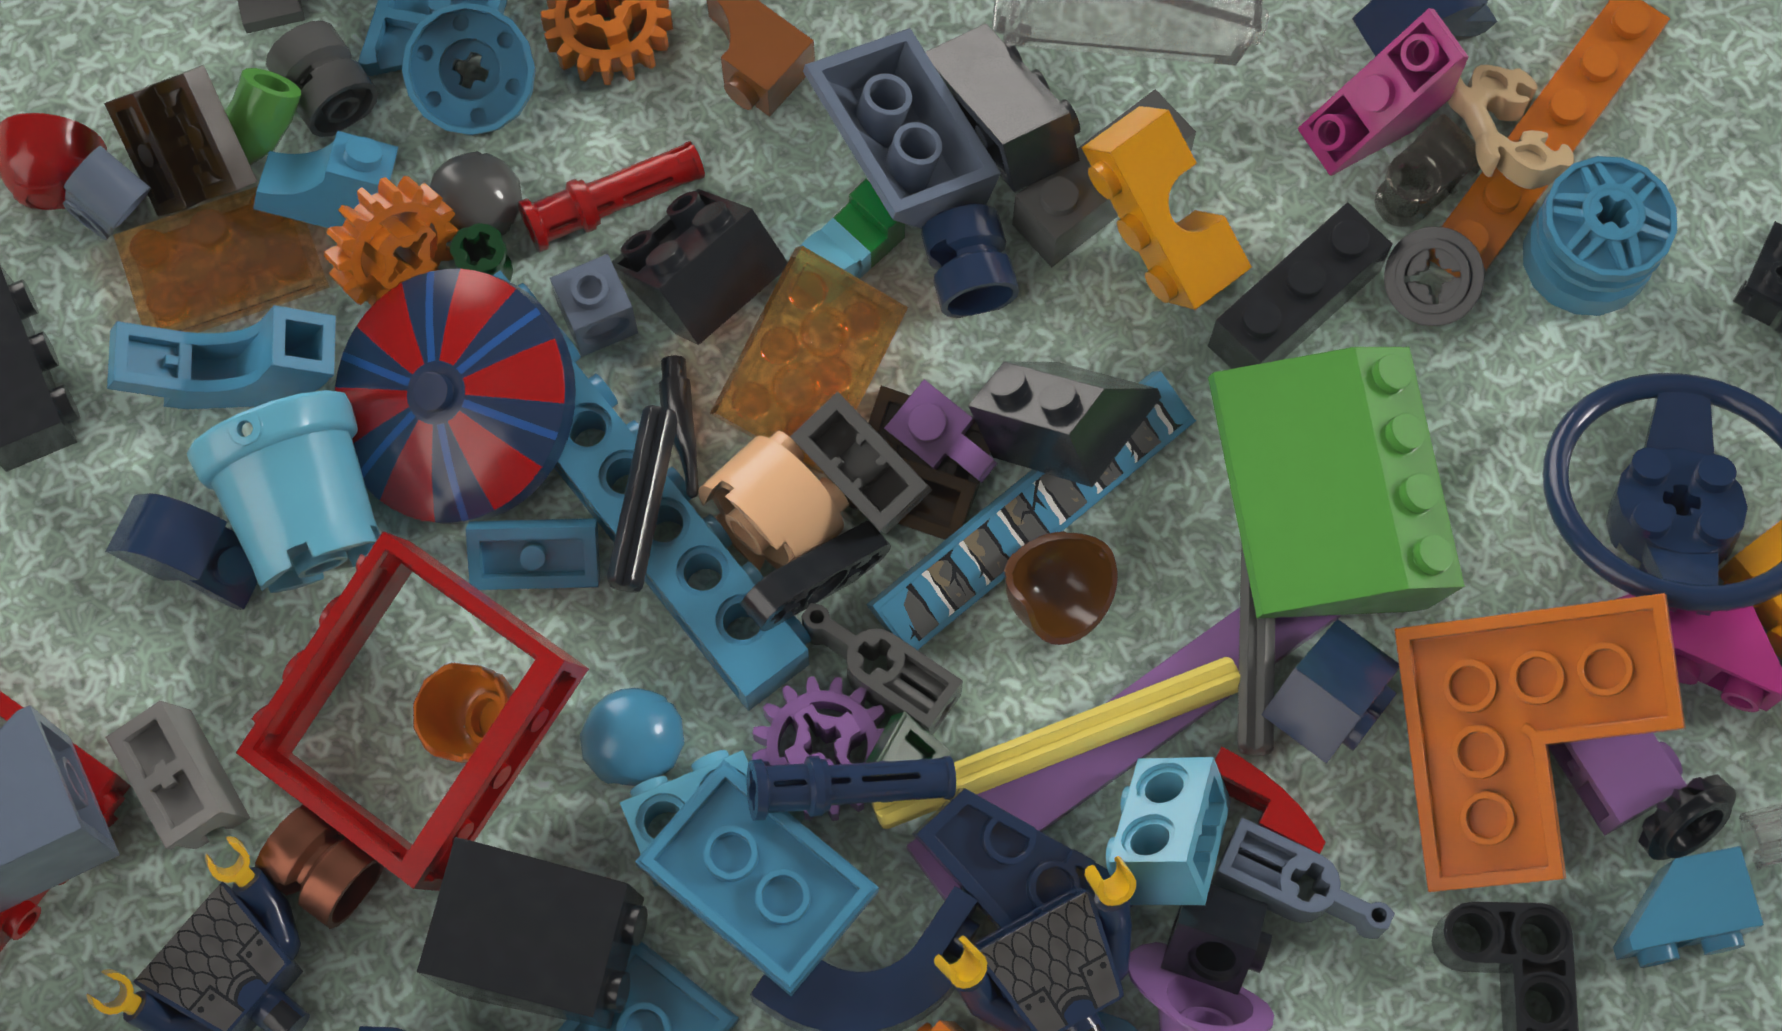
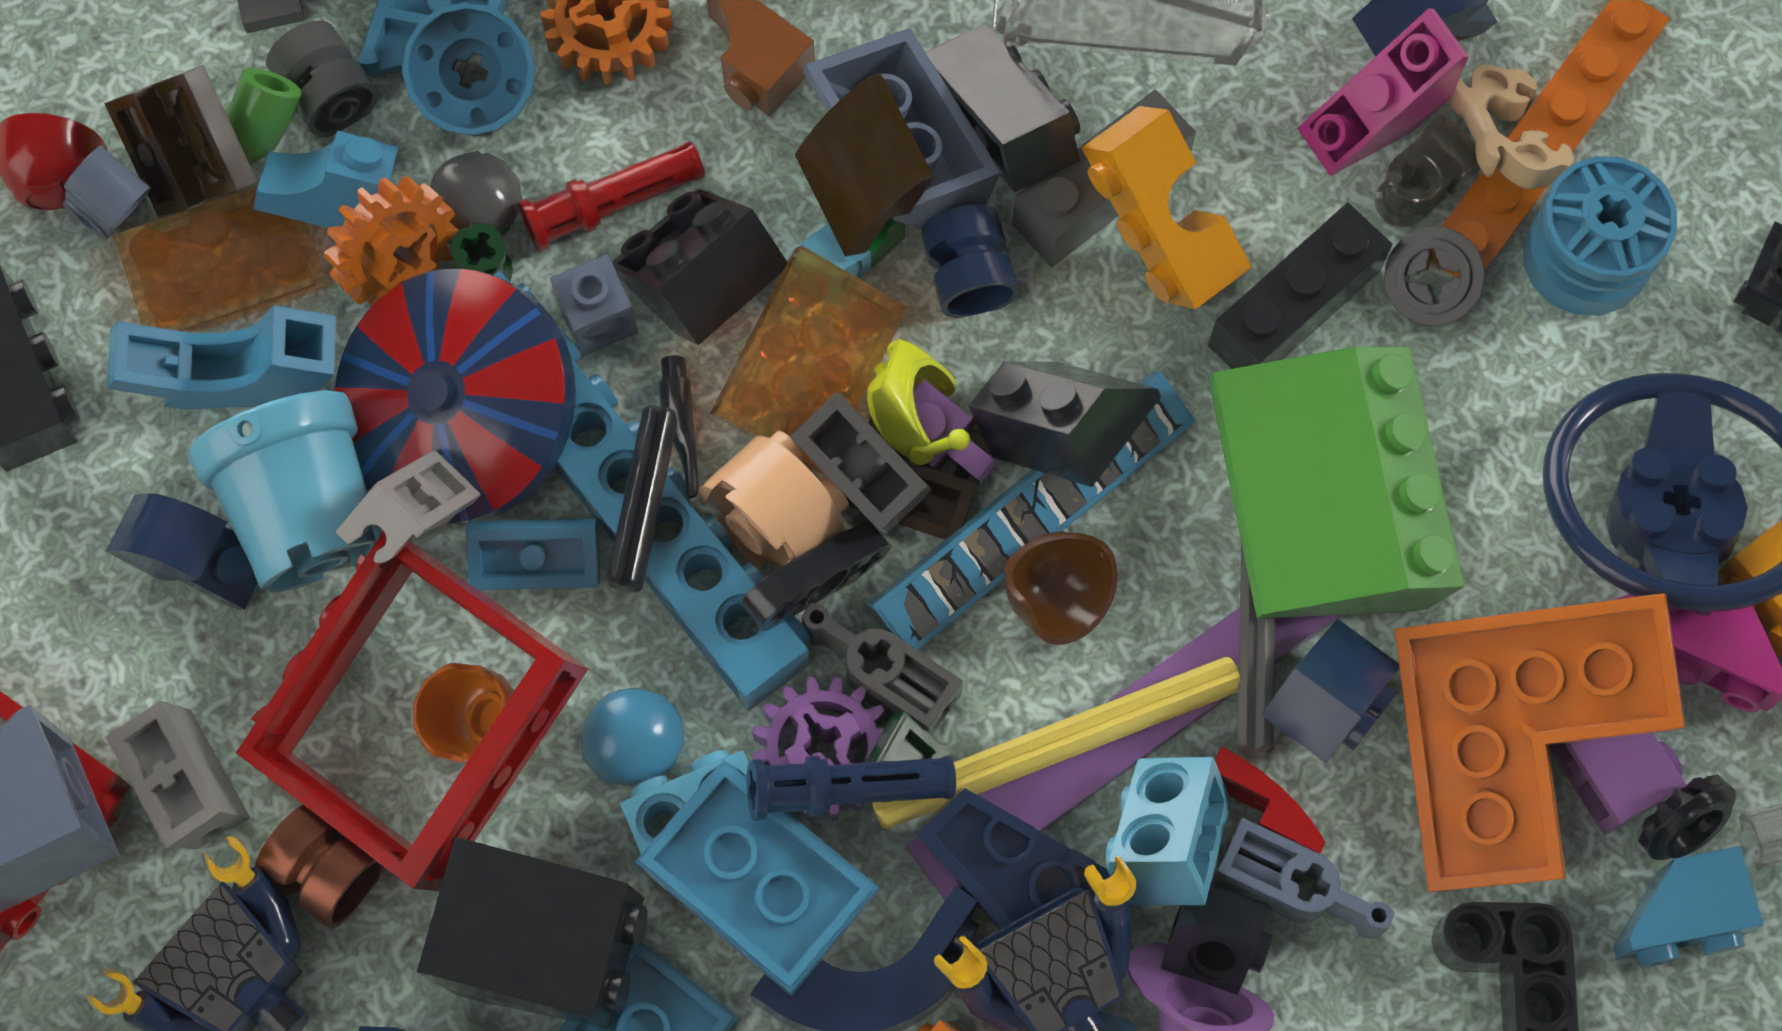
none -> light grey hinge [335,450,481,563]
none -> dark brown slope [795,74,934,257]
none -> neon yellow helmet [867,339,970,465]

